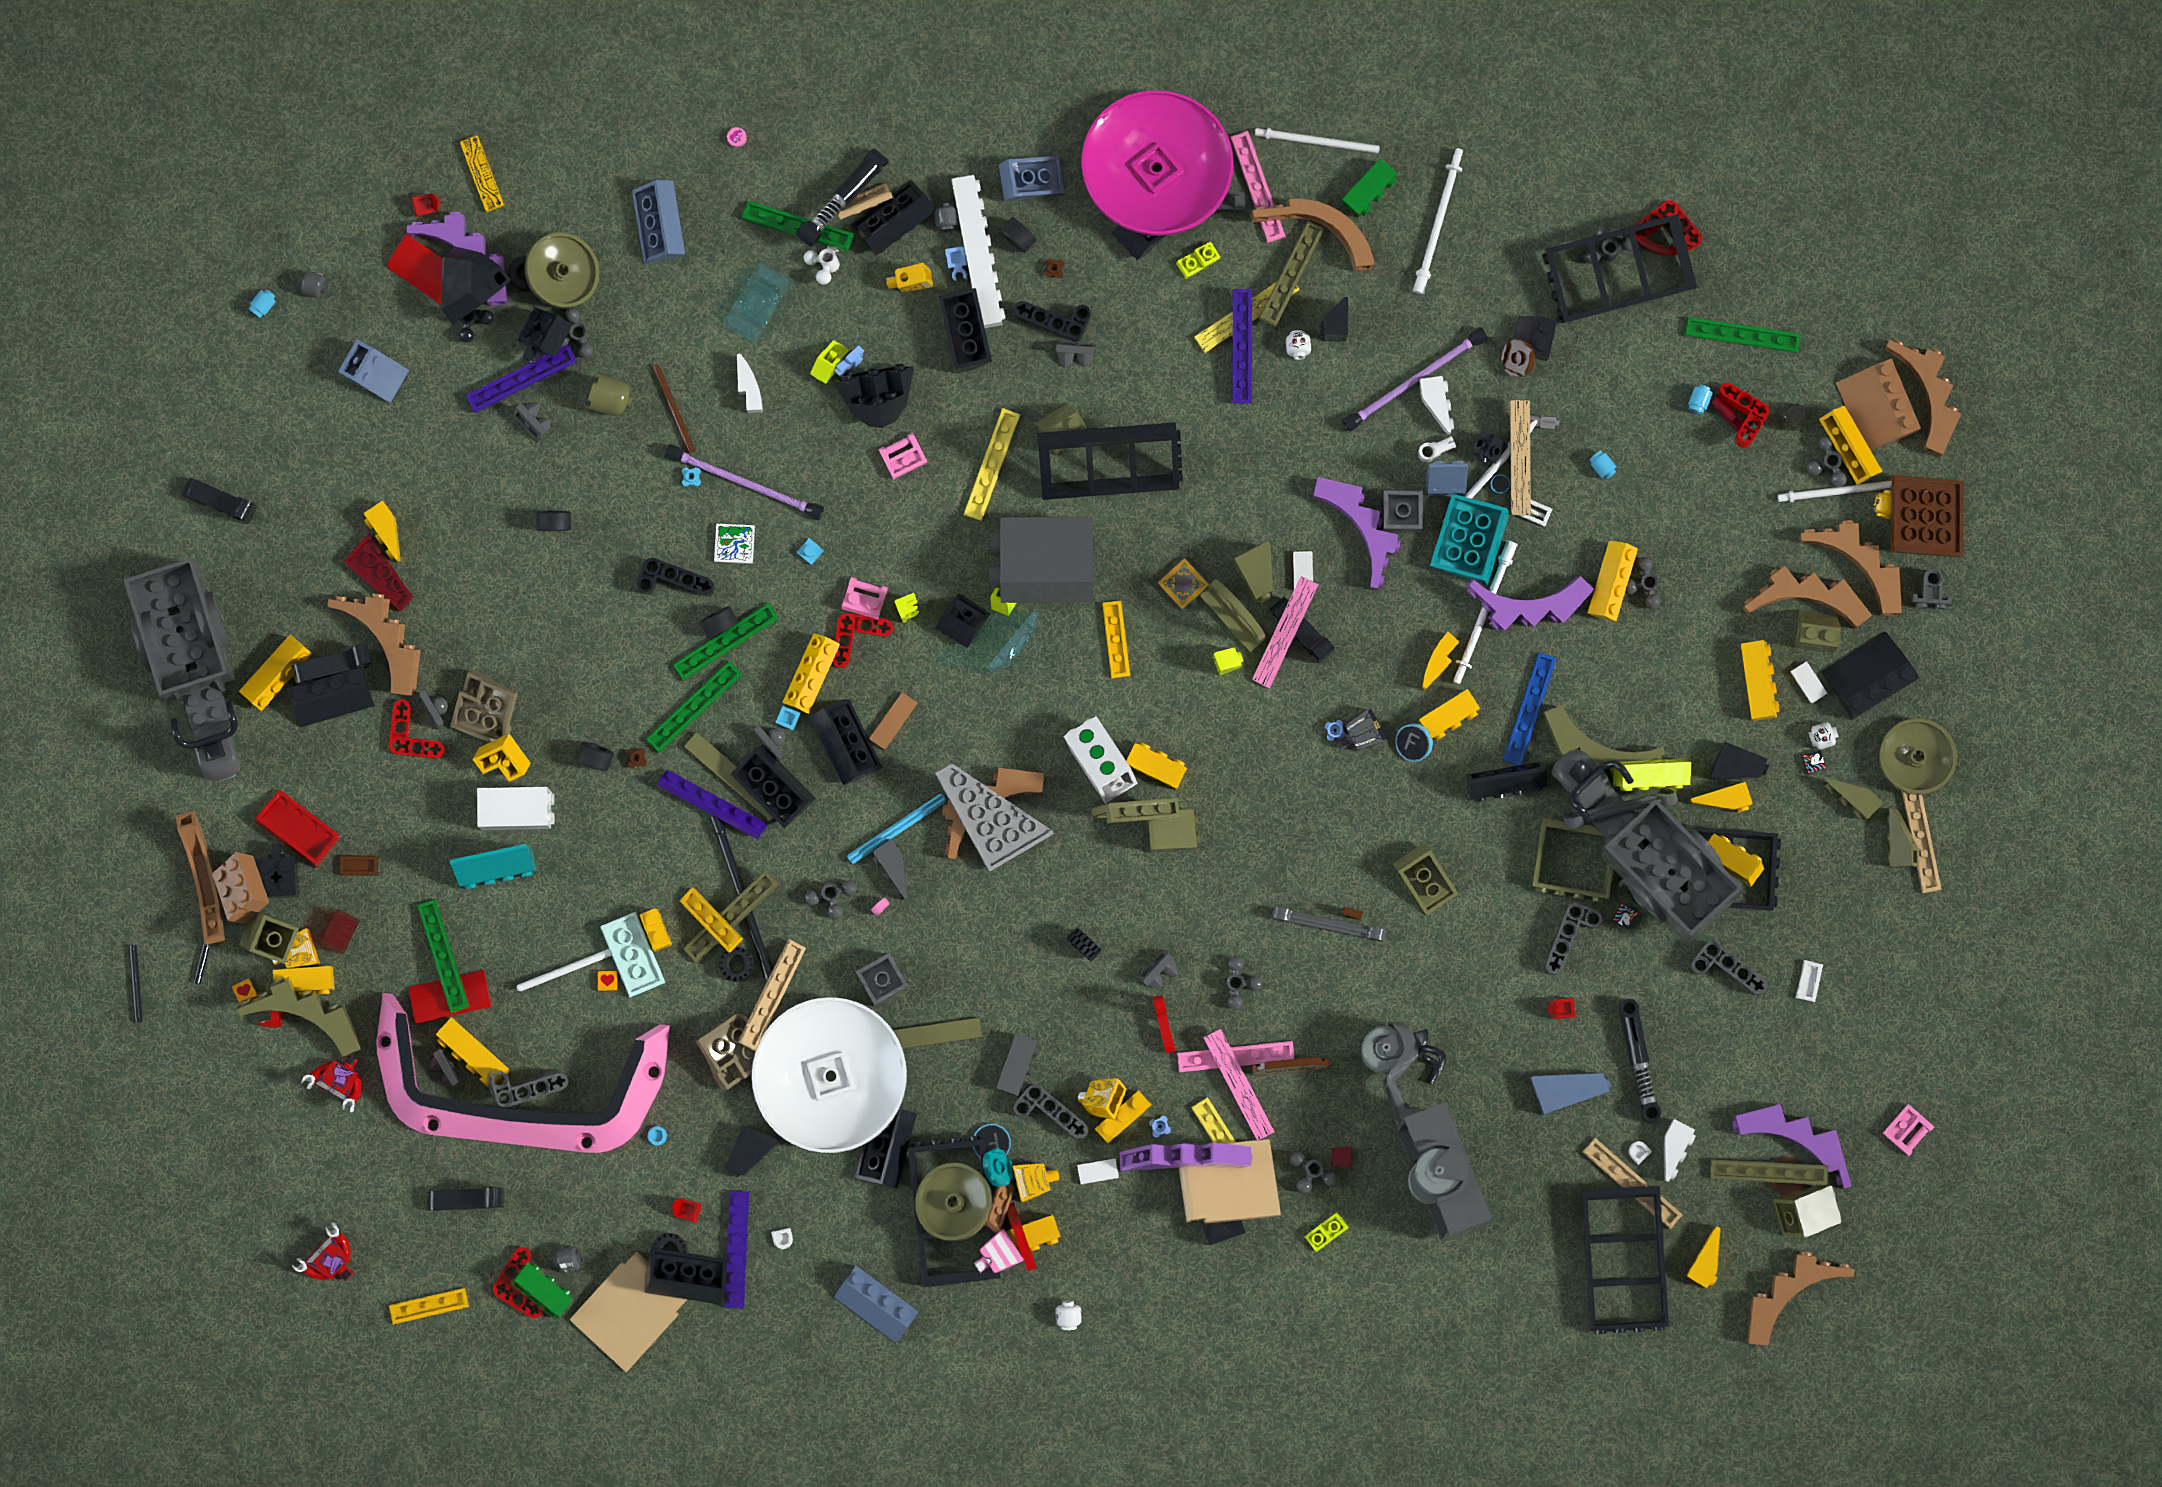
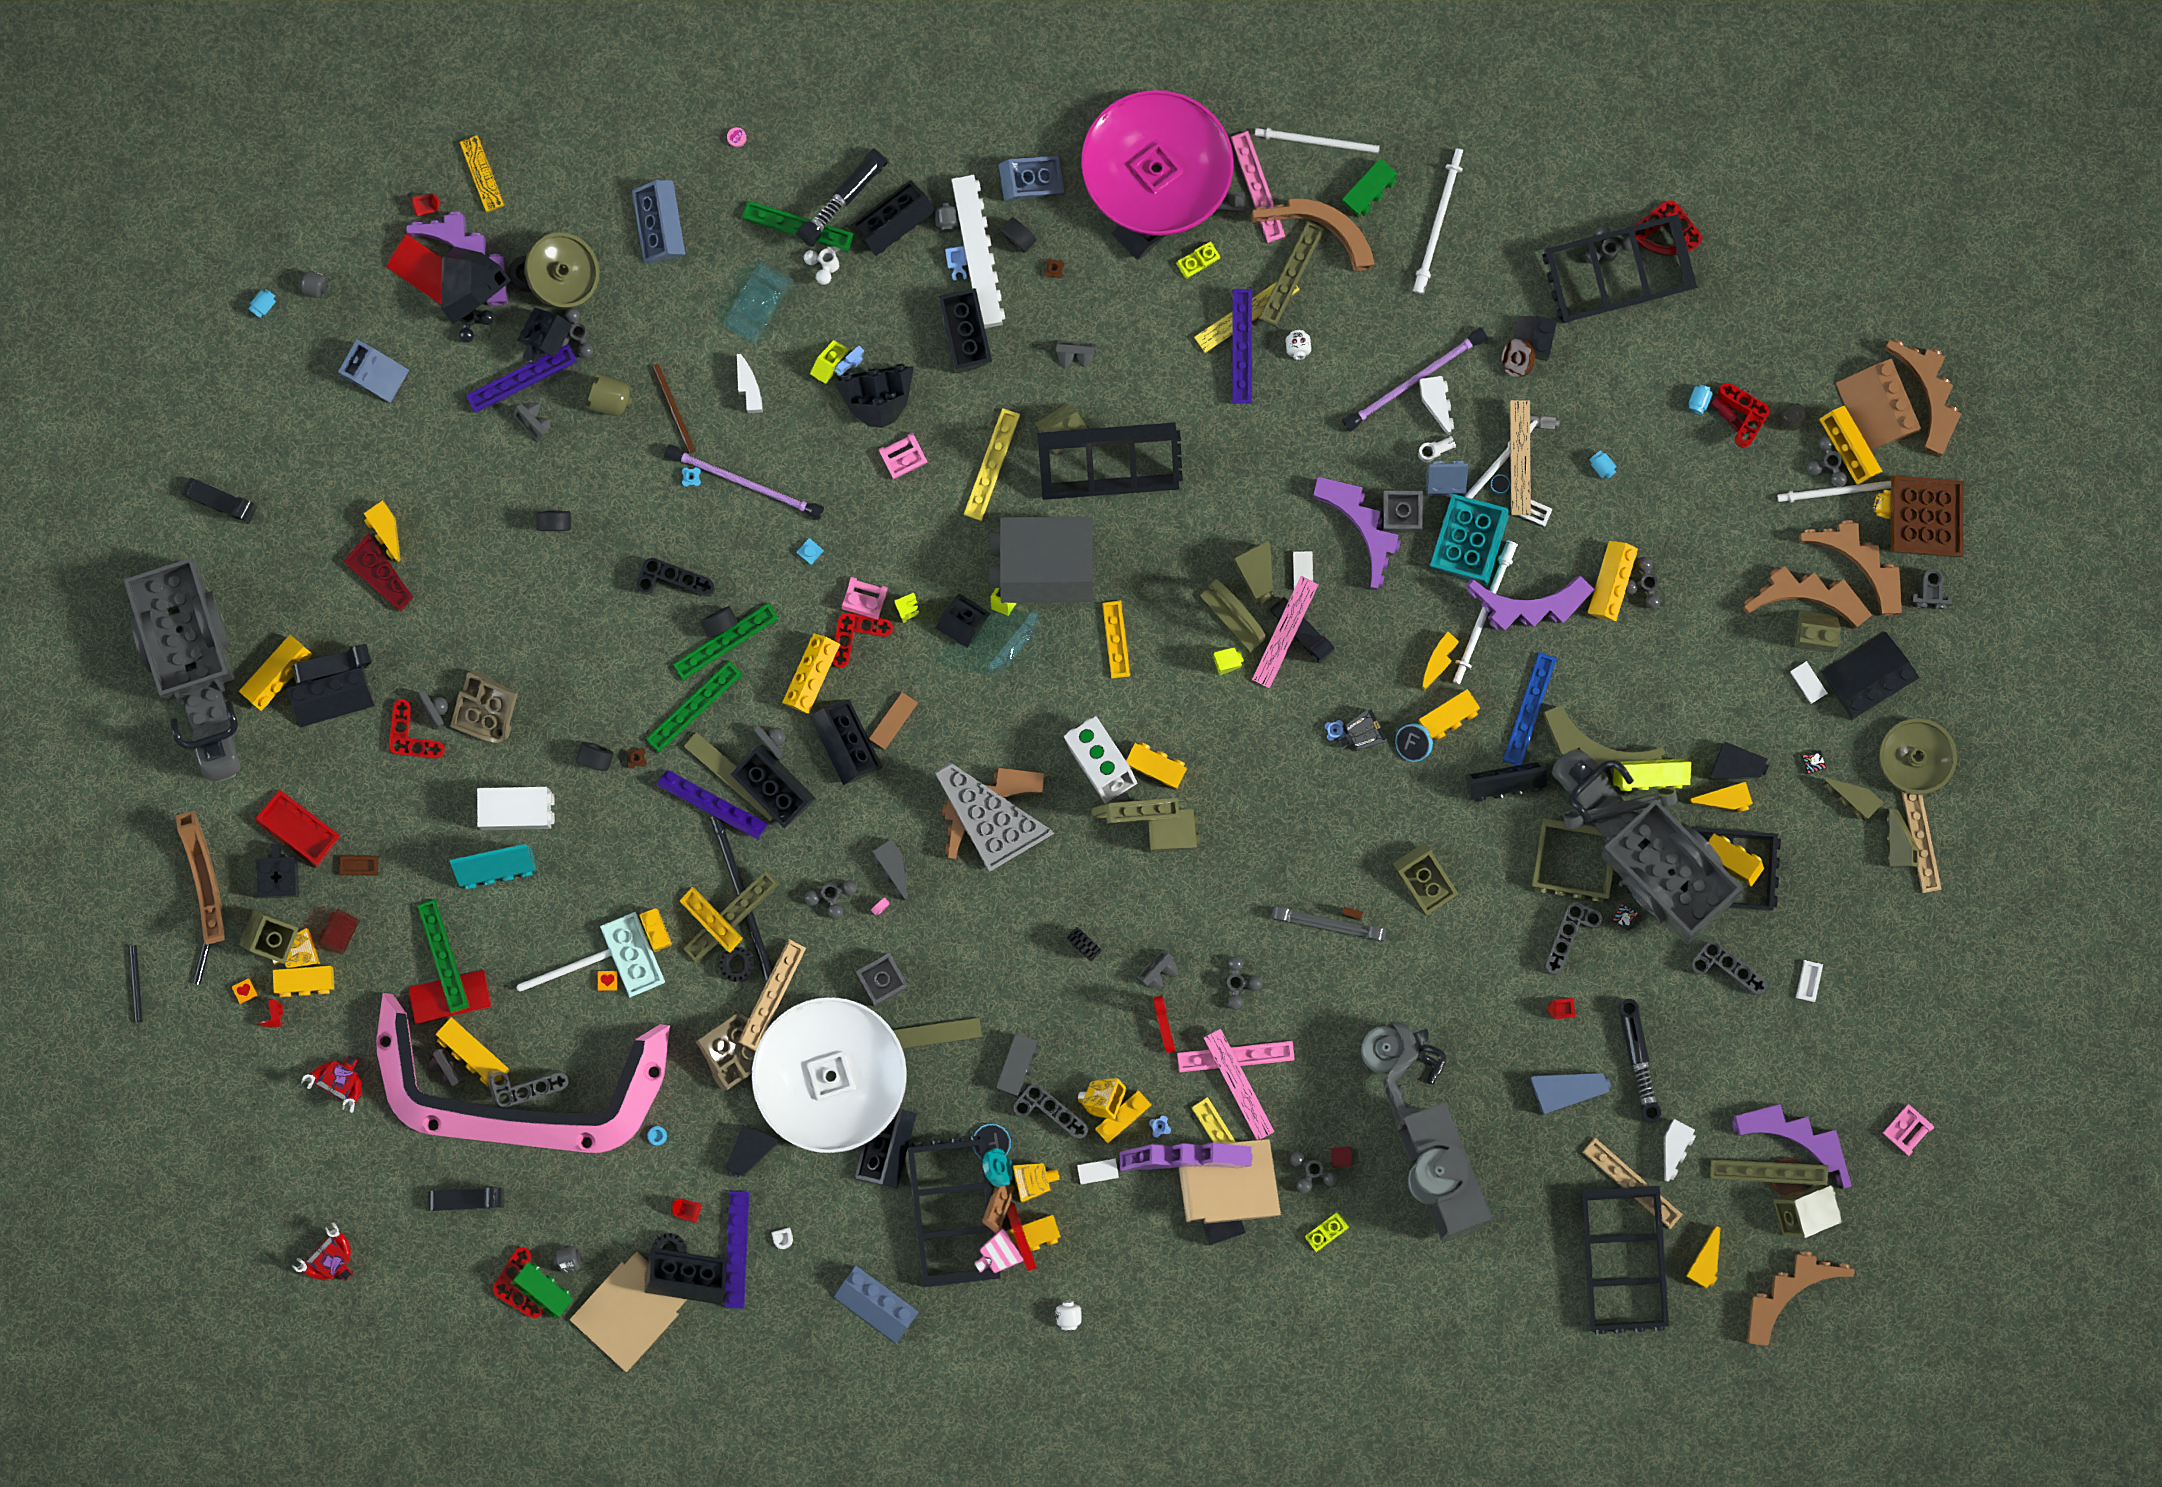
medium nougat piece [212,852,269,924] -> none
olive arch [237,976,361,1056] -> none
medium nougat arch [328,593,421,695] -> none
yellow tile [389,1288,469,1324] -> none
yellow brick [473,734,531,782] -> none
tile [714,524,755,564] -> none
medium azure plate [775,704,801,730] -> none
tan plate [837,183,893,219] -> none
medium azure axle [847,793,947,864] -> none
yellow torso [886,263,933,292] -> none
olive dish [915,1163,992,1241] -> none
black beam [1014,301,1091,342] -> none
tile [1156,557,1209,611] -> none
reddish brown tile [1251,1057,1329,1076] -> none
black slope [1320,297,1348,342] -> none
black brick [1471,431,1506,464] -> none
white tile [1628,1141,1652,1165] -> none
green tile [1685,317,1801,353] -> none
yellow brick [1741,640,1779,721] -> none
white head [1809,722,1839,750] -> none

